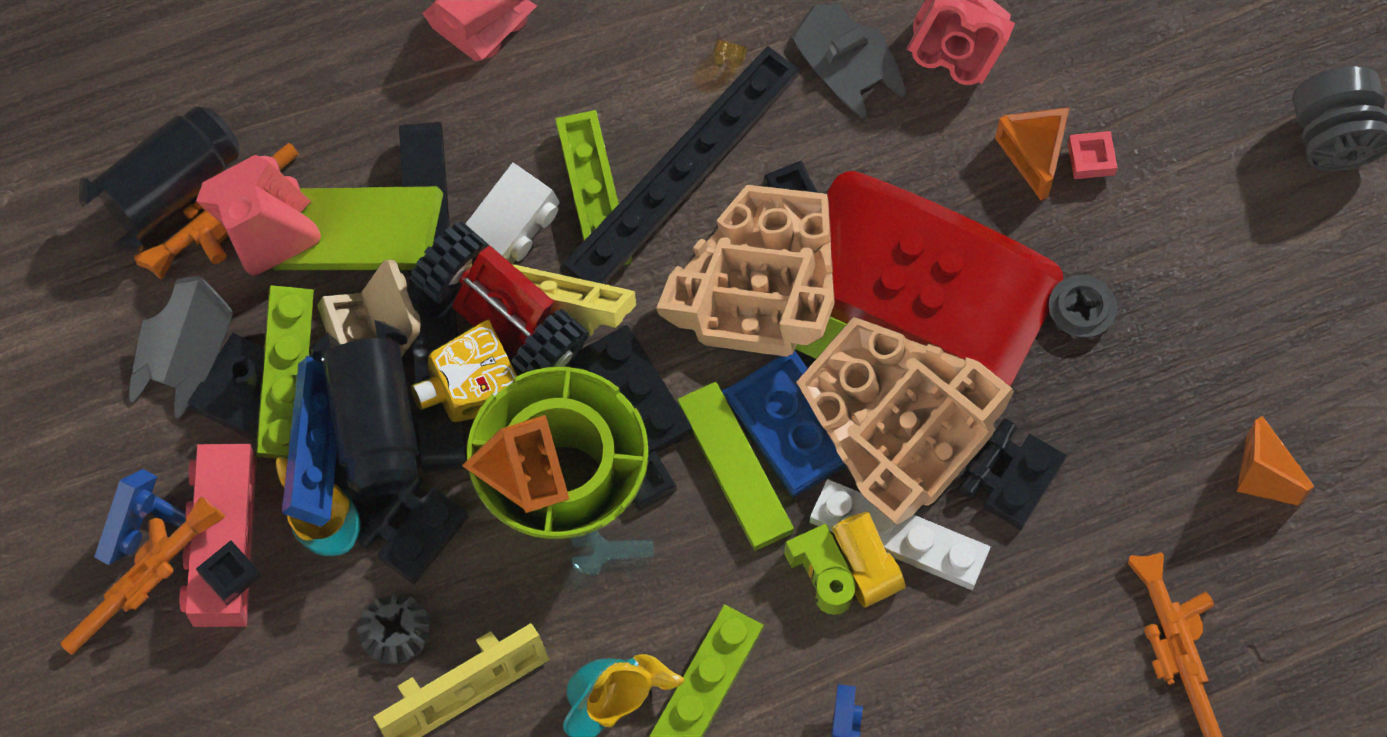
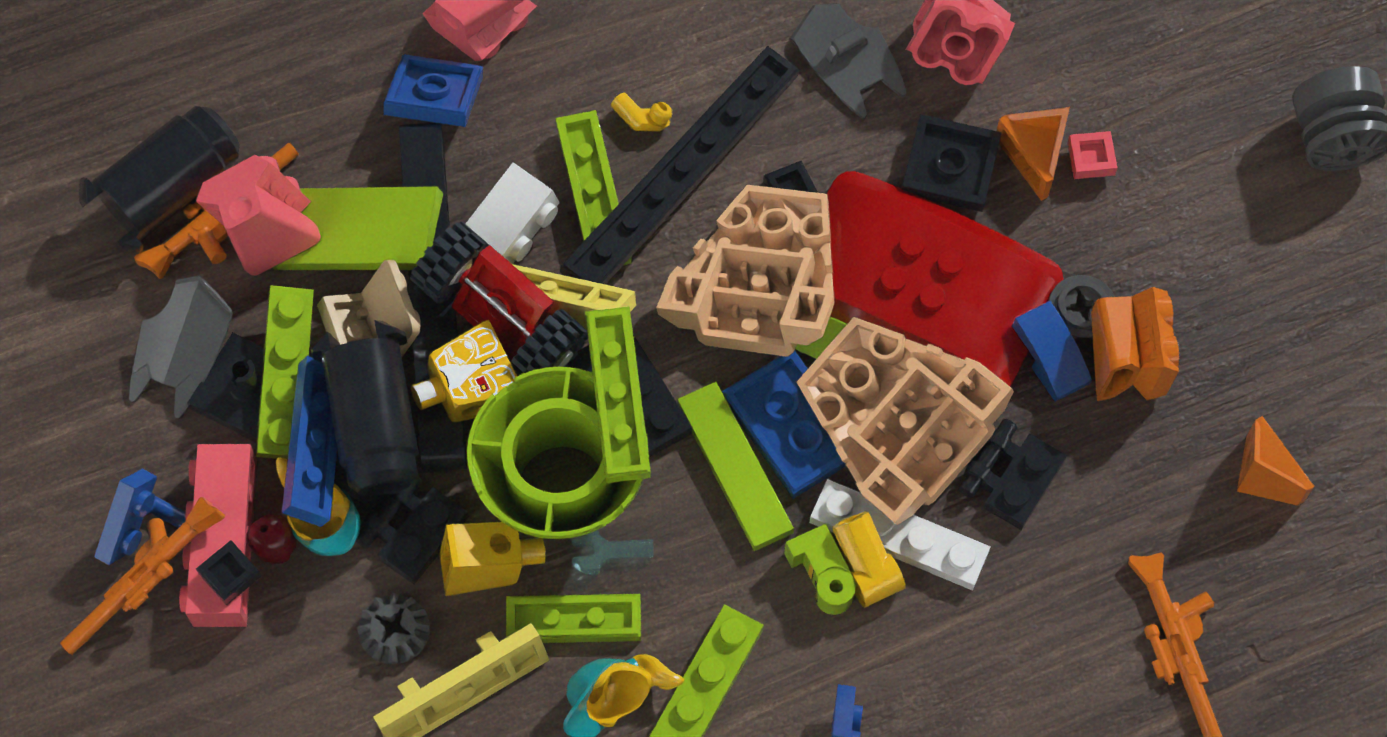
orange slope [462,415,569,513] -> none
black tile [633,451,677,511] -> none
clear yellow hinge [713,39,748,71] -> none
none -> dark red piece [247,514,297,564]
none -> blue tile [384,54,483,127]
none -> yellow torso [439,522,545,596]
none -> lime tile [506,594,641,643]
none -> lime tile [585,307,651,483]
none -> yellow arm [611,92,673,132]
none -> black plate [902,114,1002,212]
none -> blue slope [1012,301,1092,402]
none -> orange piece [1091,287,1179,401]

